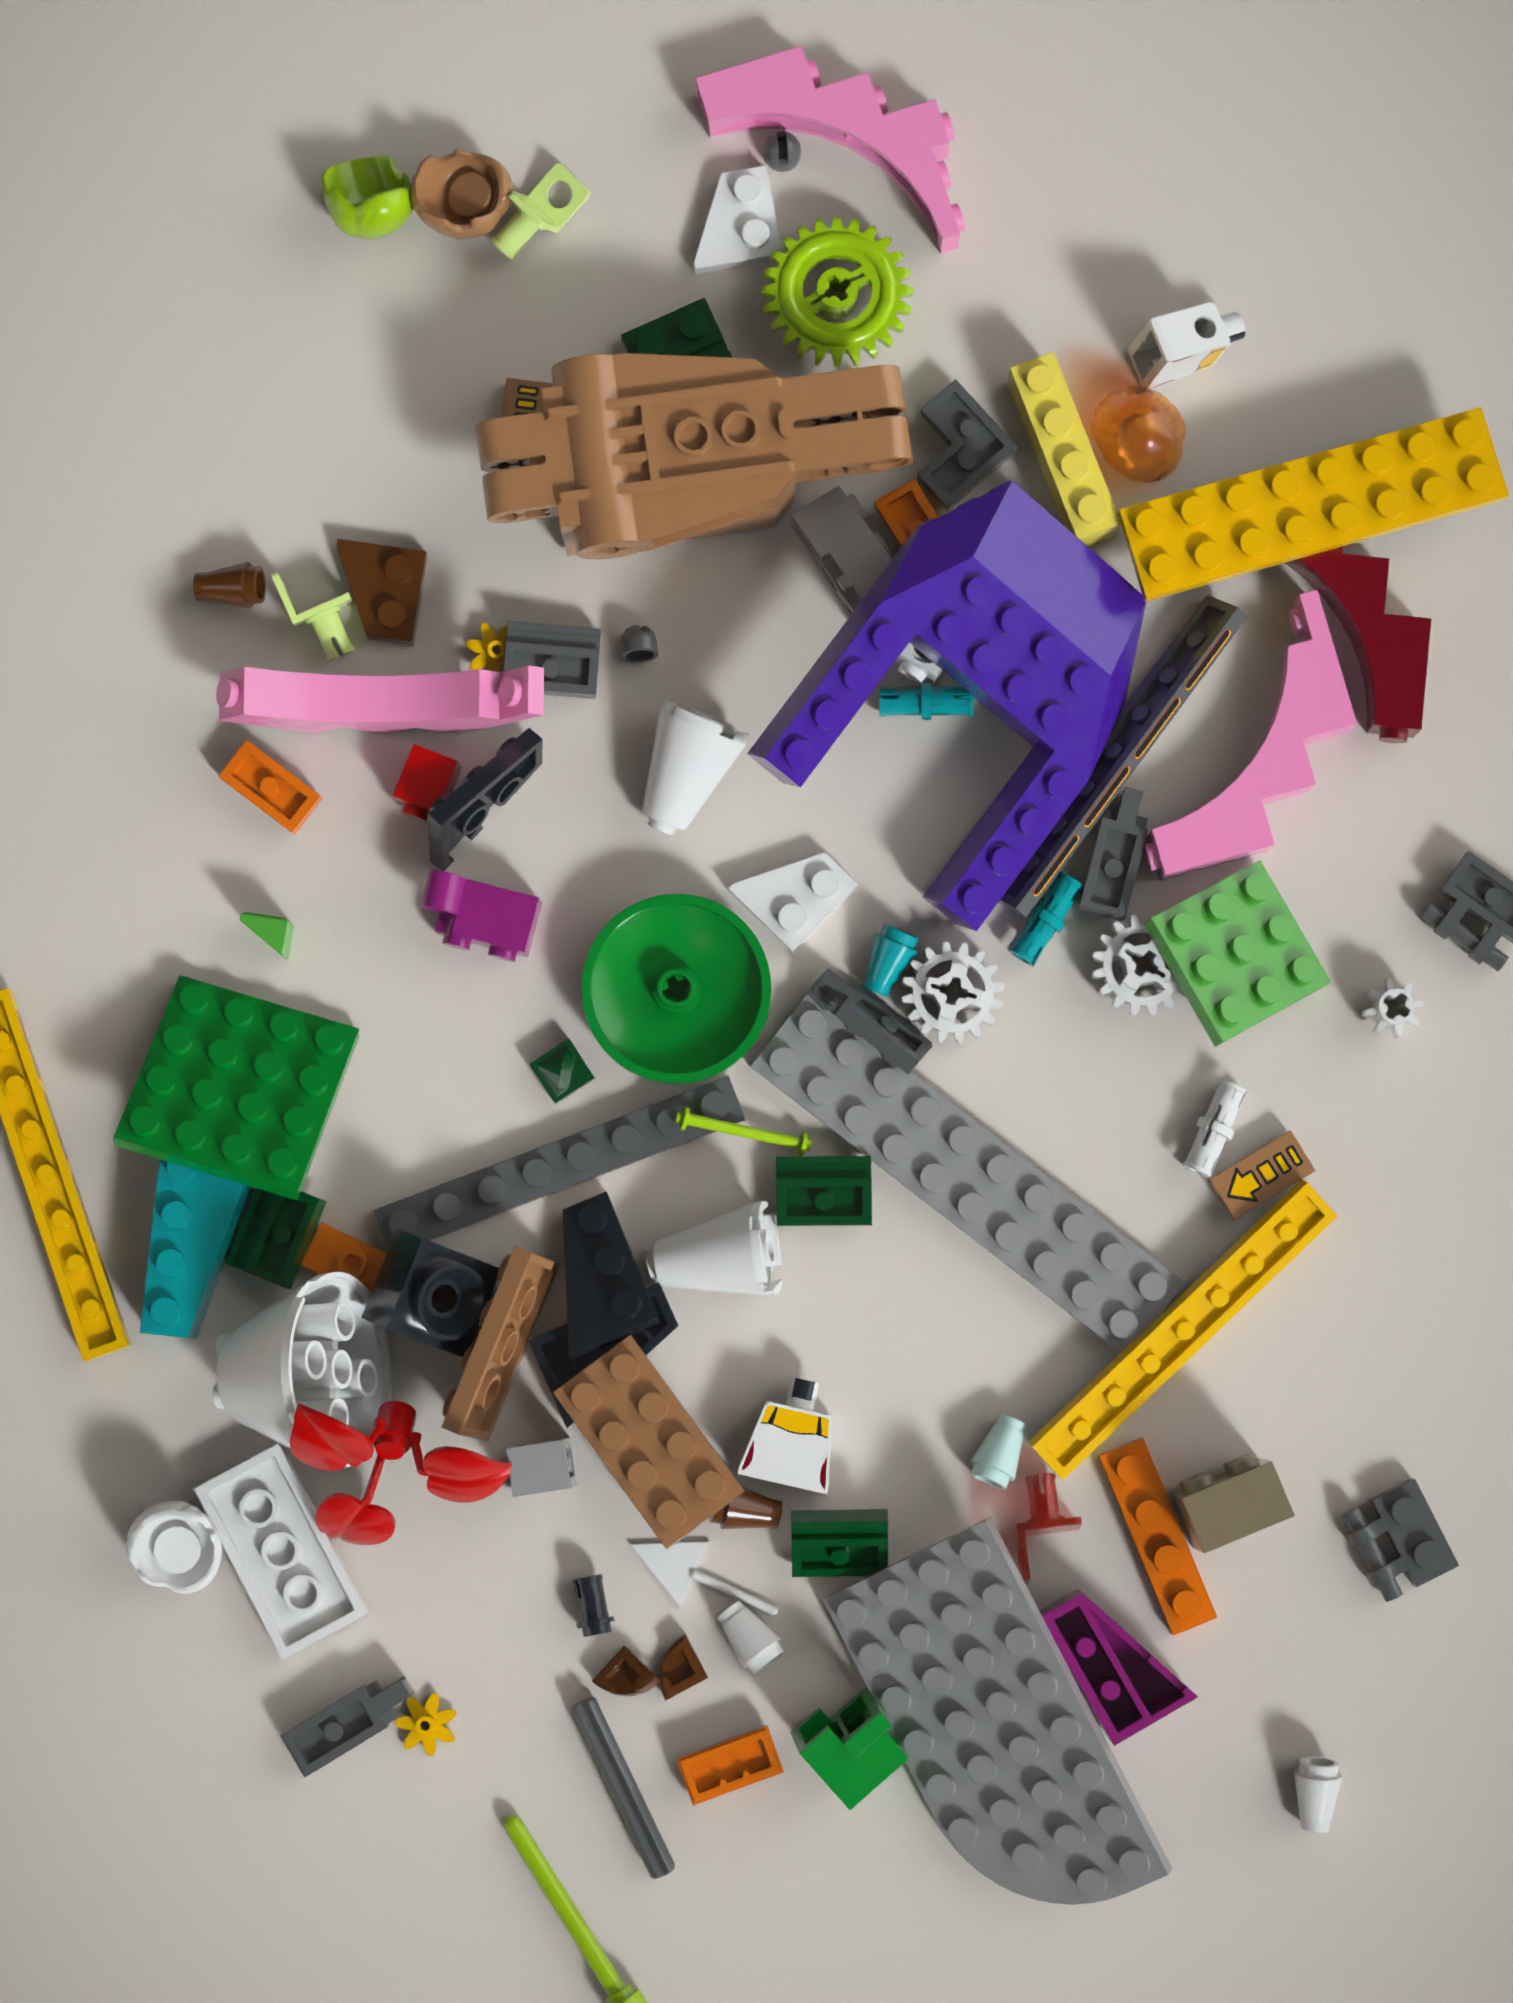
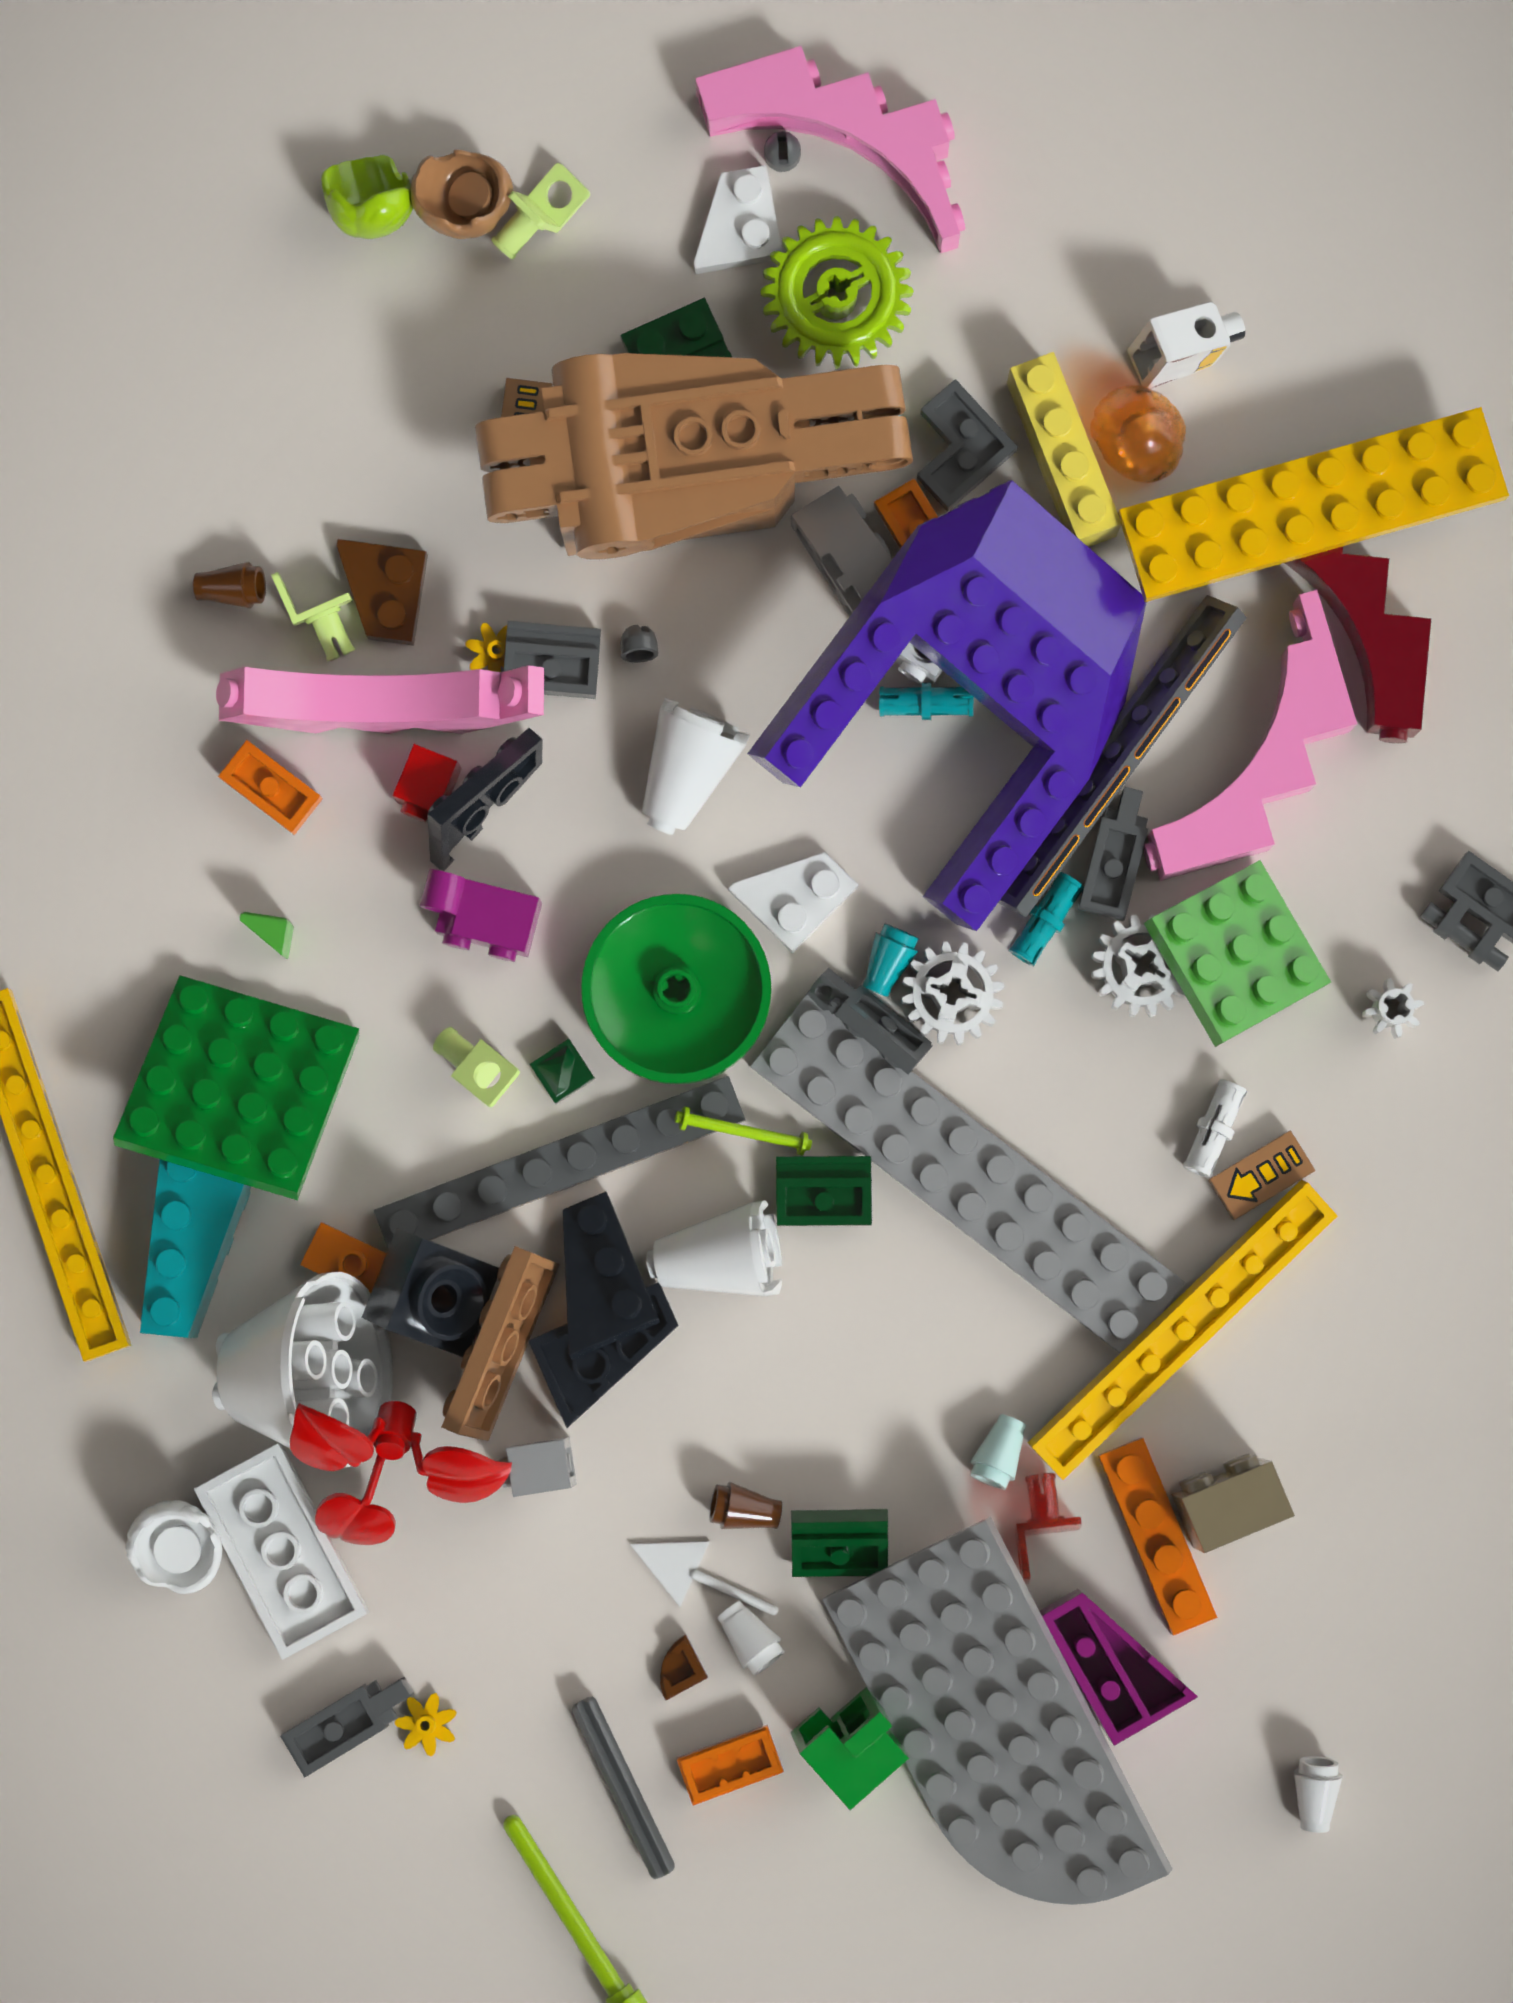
dark green plate [225,1188,327,1290] -> none
medium nougat plate [553,1335,745,1549] -> none
black pin [572,1574,615,1637] -> none
reddish brown tile [592,1645,661,1696] -> none
white torso [737,1377,832,1494] -> none
dark grey plate [1342,1478,1459,1602] -> none
none -> yellowish green bracket [433,1027,520,1107]

